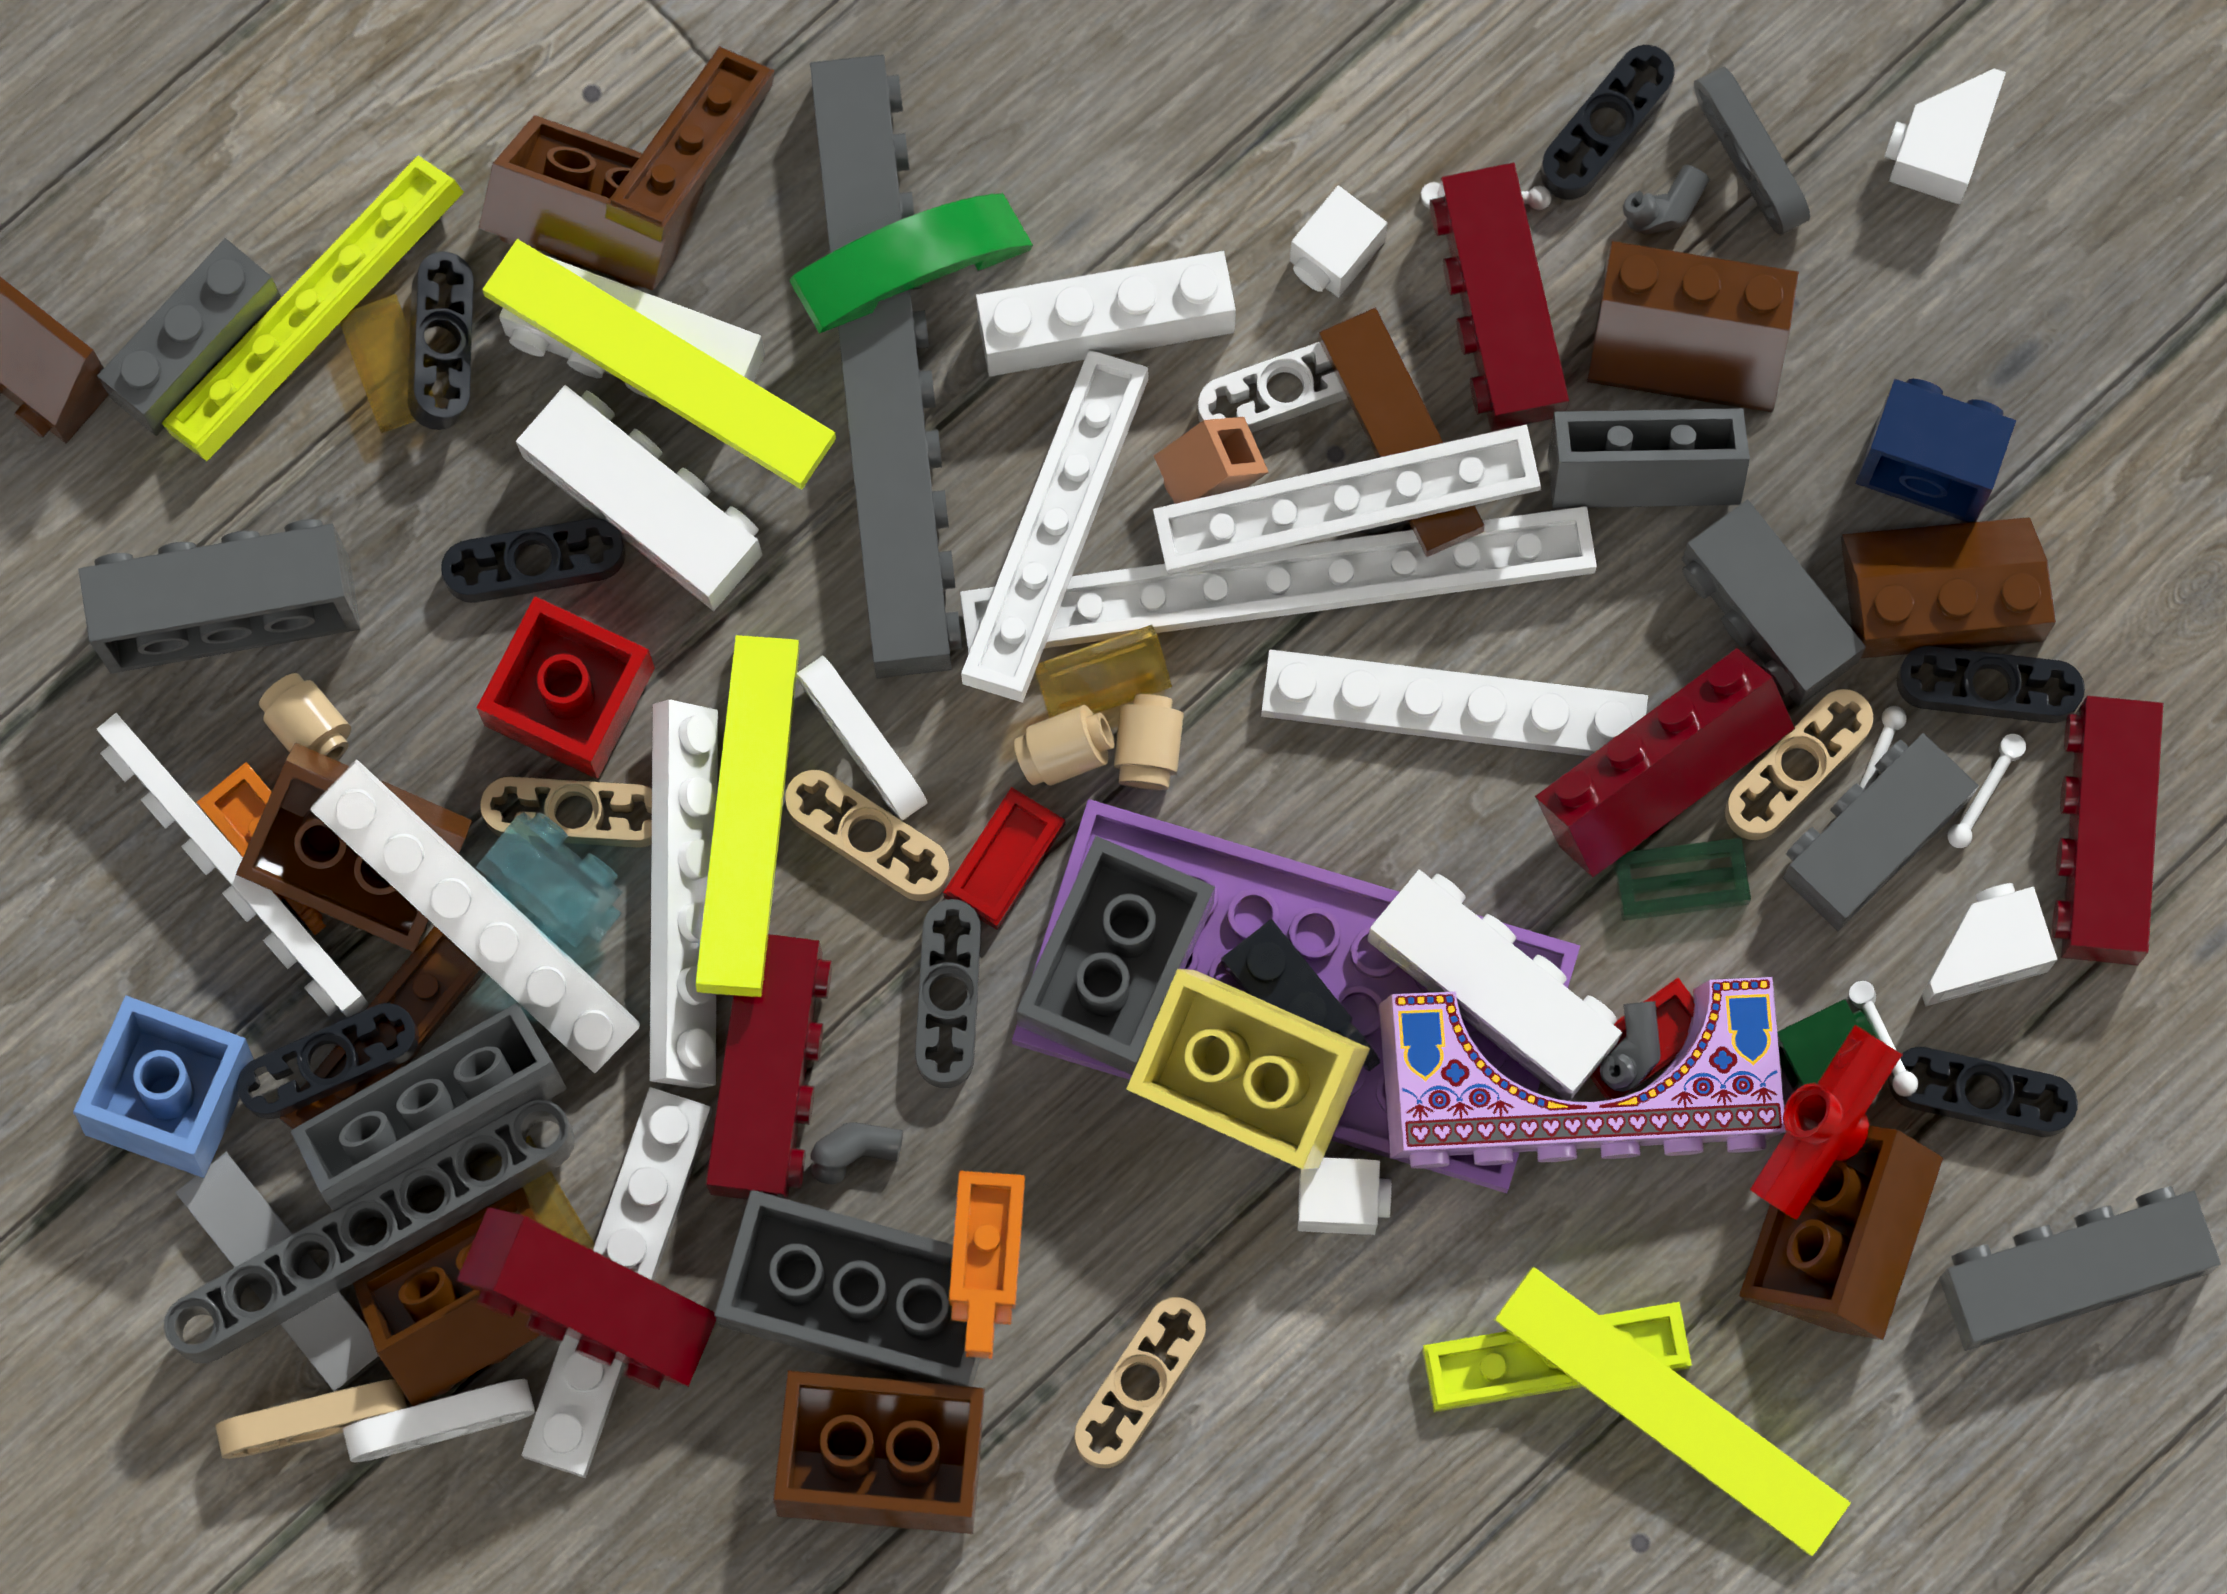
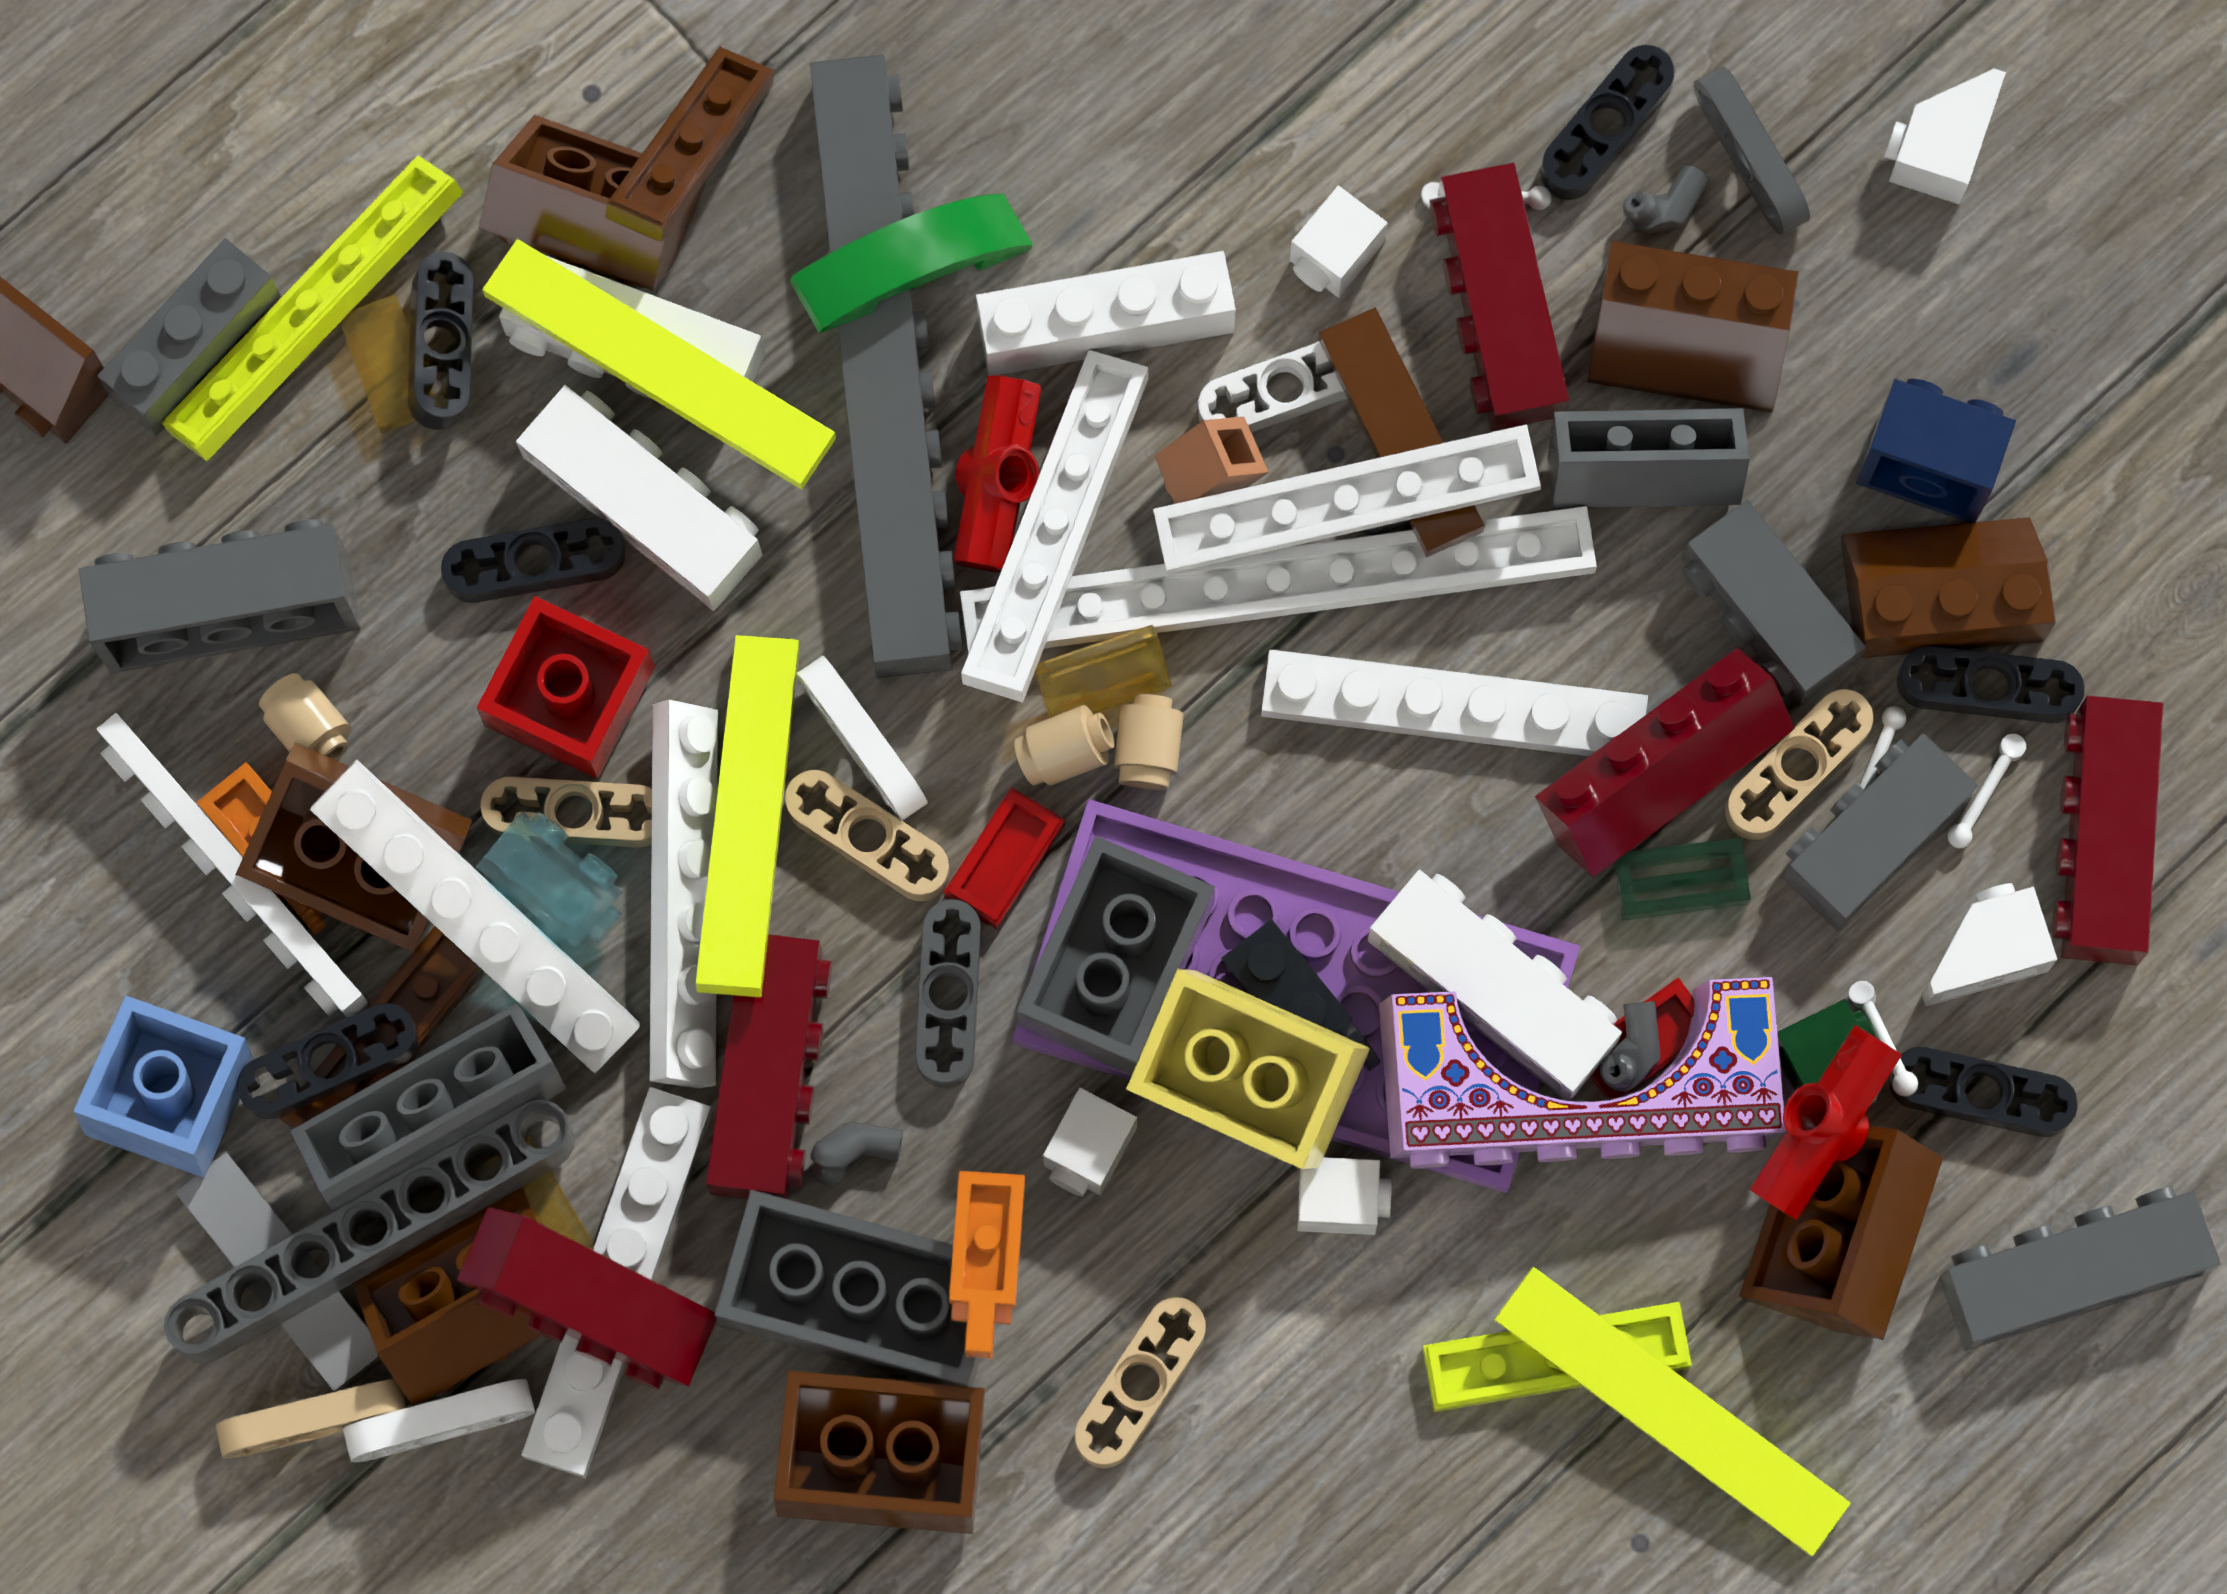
none -> red piece [953,375,1042,573]
none -> white brick [1043,1088,1137,1197]

